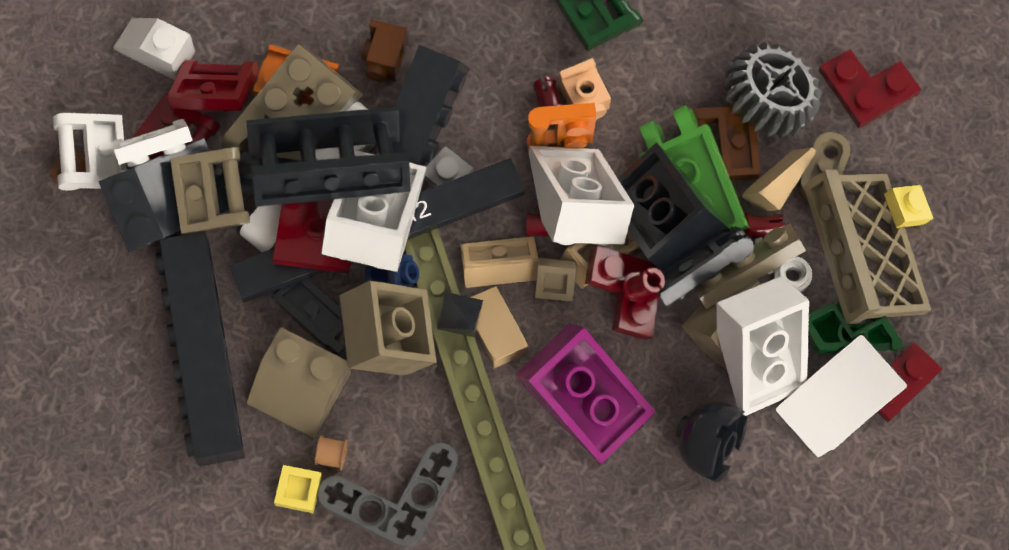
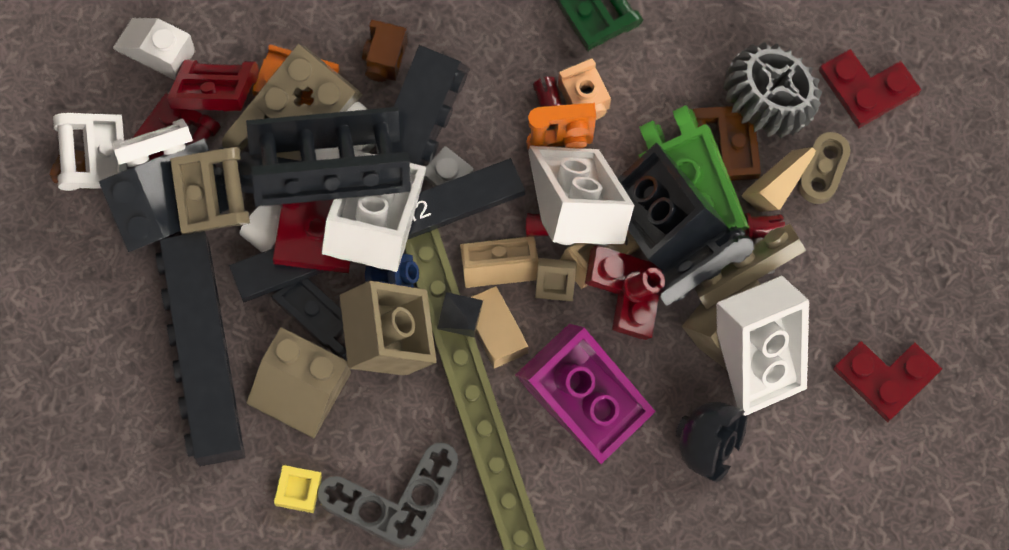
medium nougat axle [315,435,348,471] -> none
white plate [774,256,812,292] -> none
white sticker [776,335,907,458] -> none
dark tan fence [804,169,931,324] -> none
dark green slope [808,302,904,353] -> none
light yellow plate [884,185,933,228] -> none

